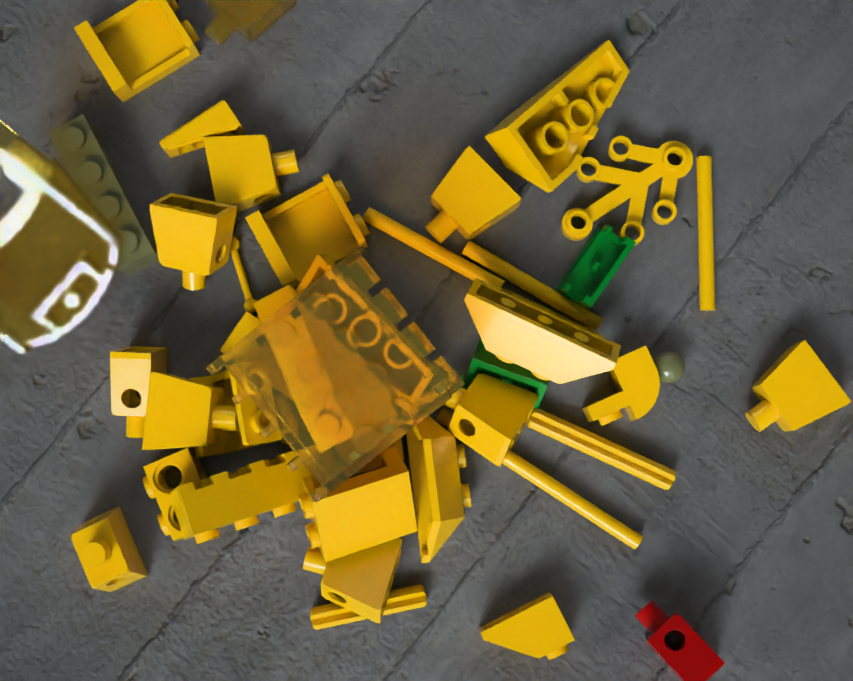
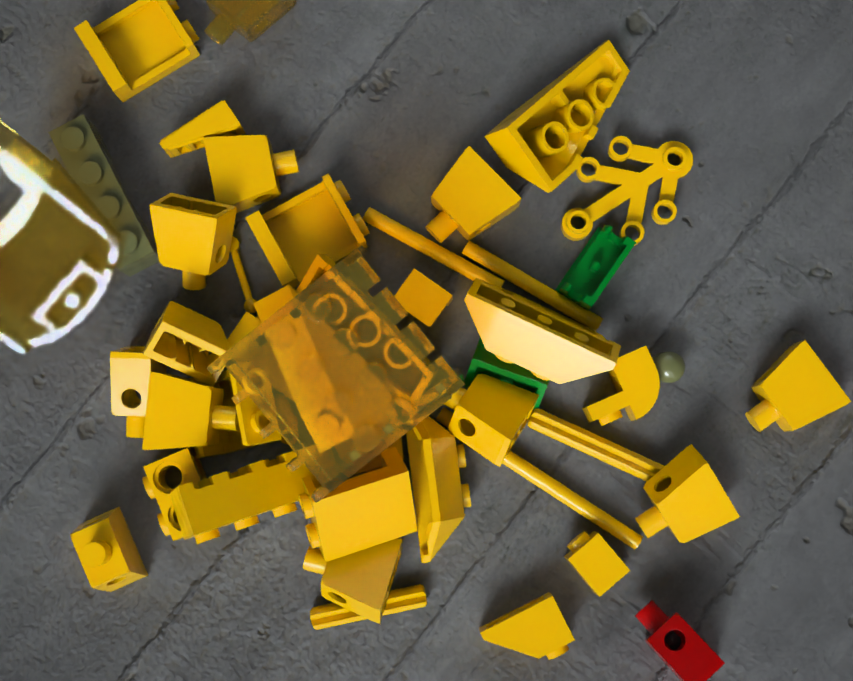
yellow bar [696,156,716,311] -> none
none -> yellow torso [143,301,233,386]
none -> yellow panel [391,268,453,327]
none -> yellow brick [564,531,630,597]
none -> yellow torso [634,444,740,543]

